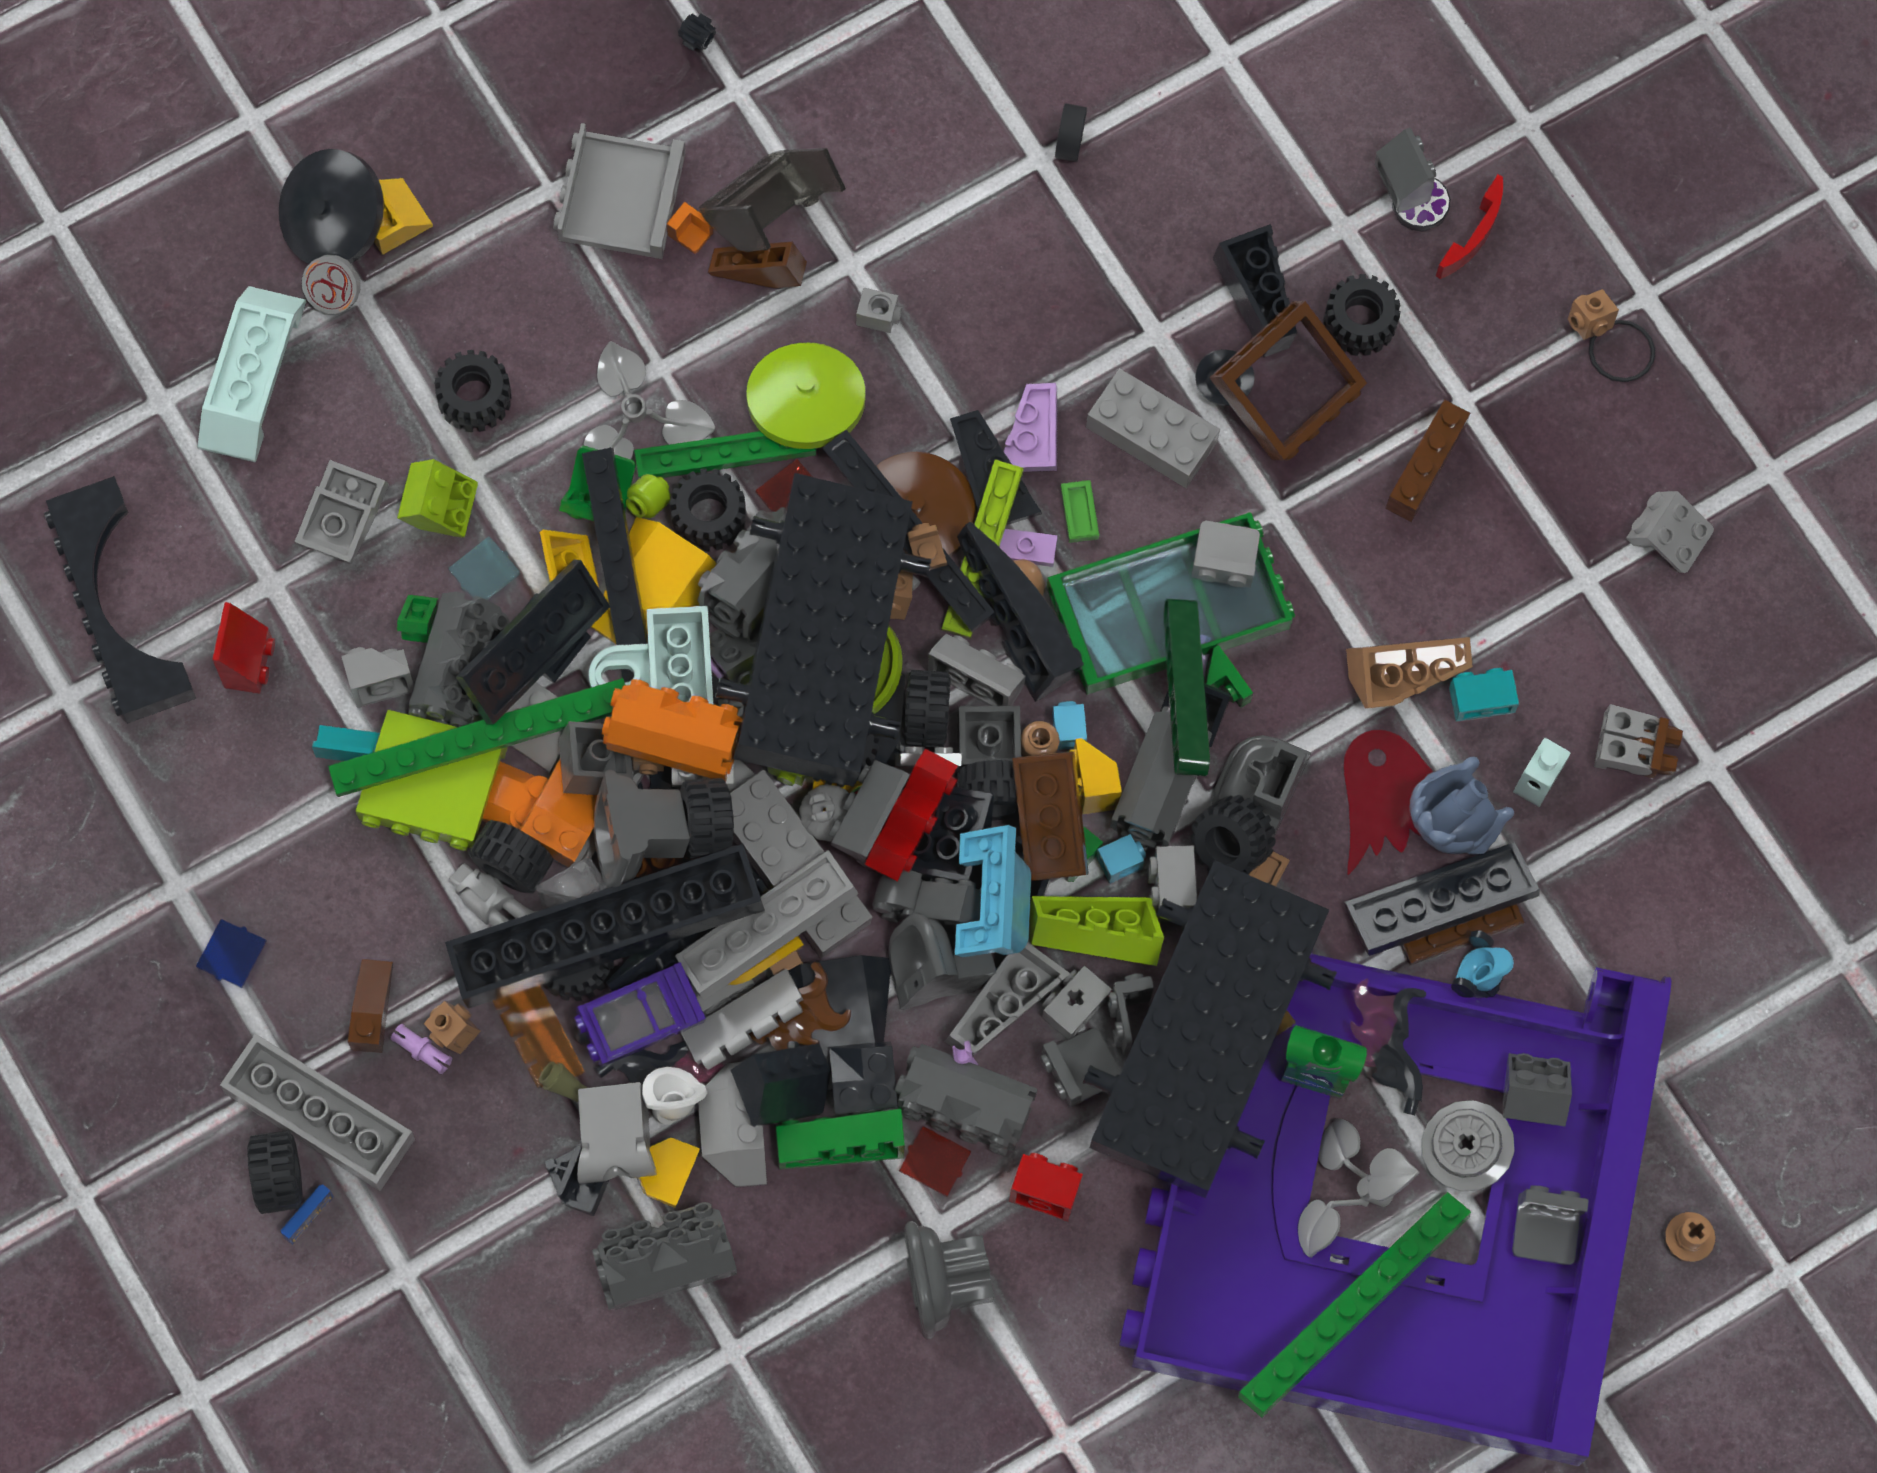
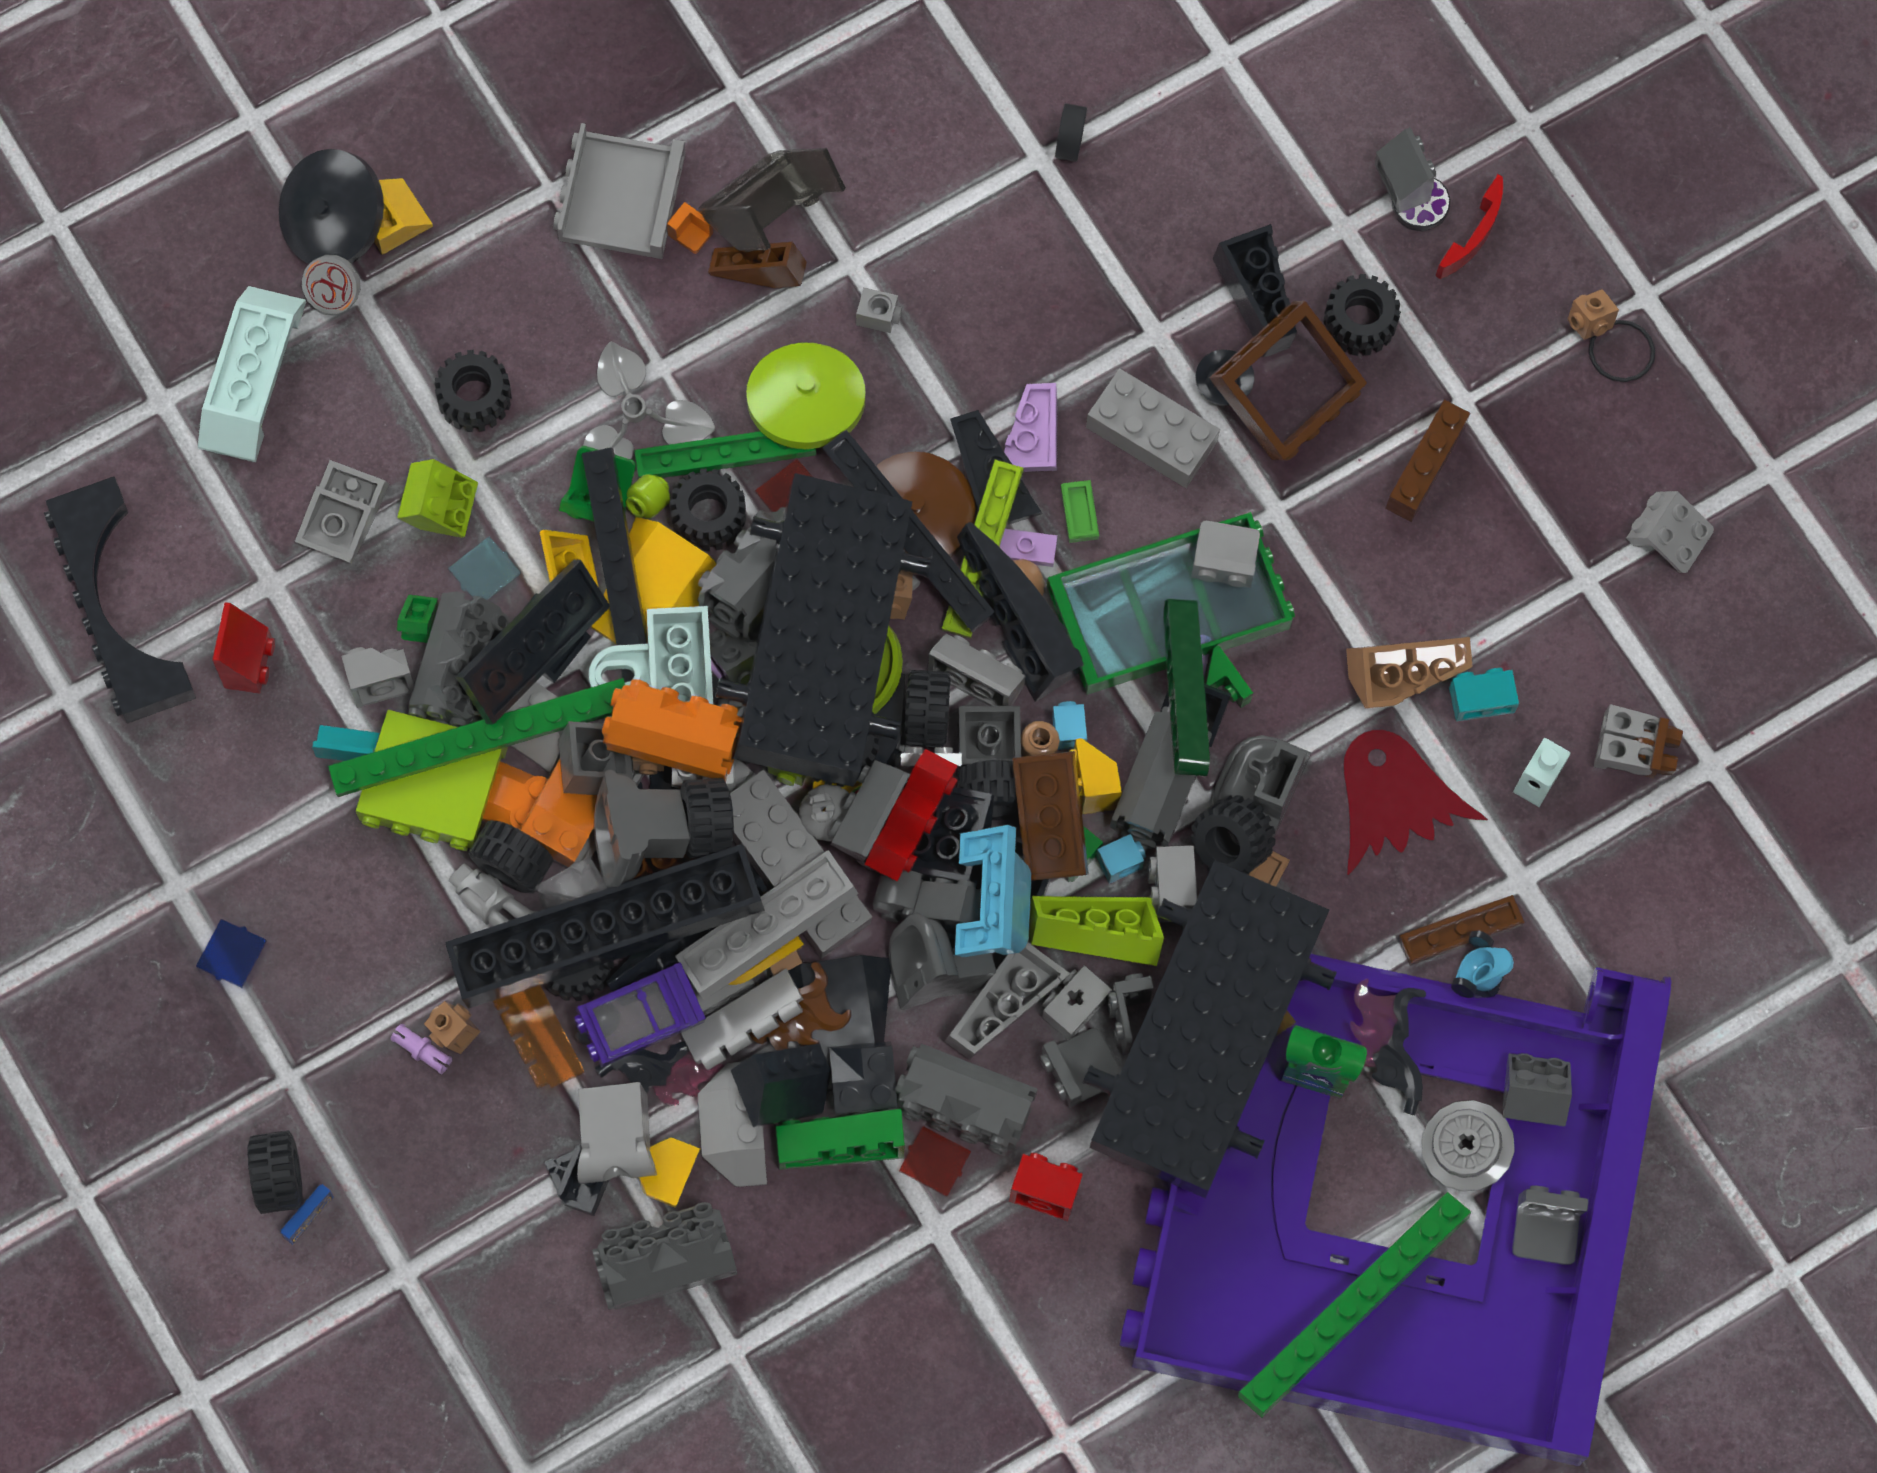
light grey brick [220,1033,415,1191] -> none
reddish brown slope [348,959,393,1053] -> none
olive cone [539,1061,587,1102] -> none
white helmet [642,1067,708,1125] -> none
black gear [678,13,716,51] -> none
dark grey piece [904,1221,994,1339] -> none
medium nougat bracket [907,523,947,570] -> none
lavender hand [952,1041,978,1065] -> none
light grey plant [1298,1118,1419,1258] -> none
black plate [1345,842,1540,956] -> none
sand blue piece [1409,756,1514,855] -> none
medium nougat gear [1665,1212,1715,1263] -> none

